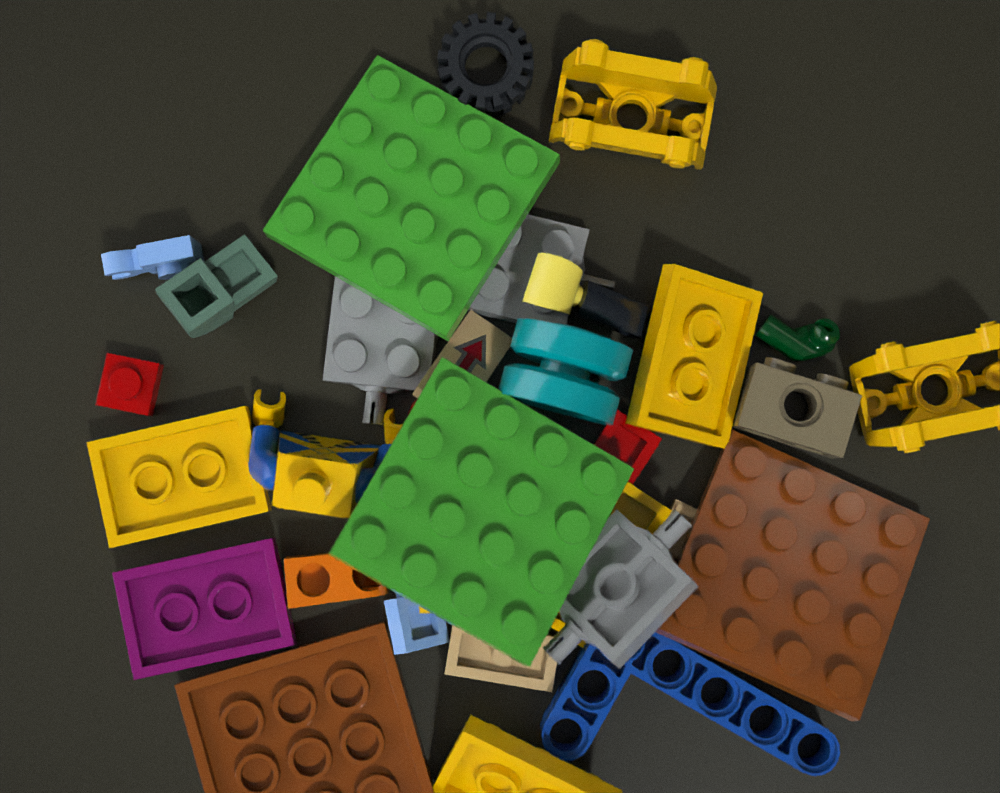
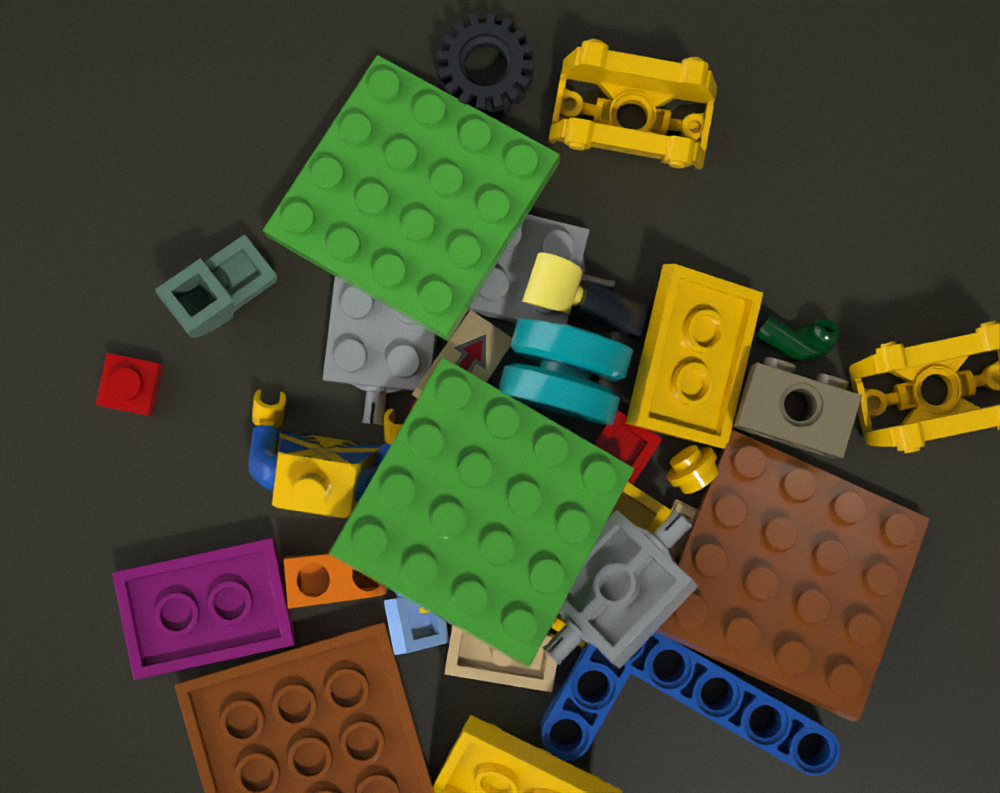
yellow plate [86,406,272,548] -> none
light blue plate [101,235,204,280] -> none
none -> yellow plate [666,445,718,494]

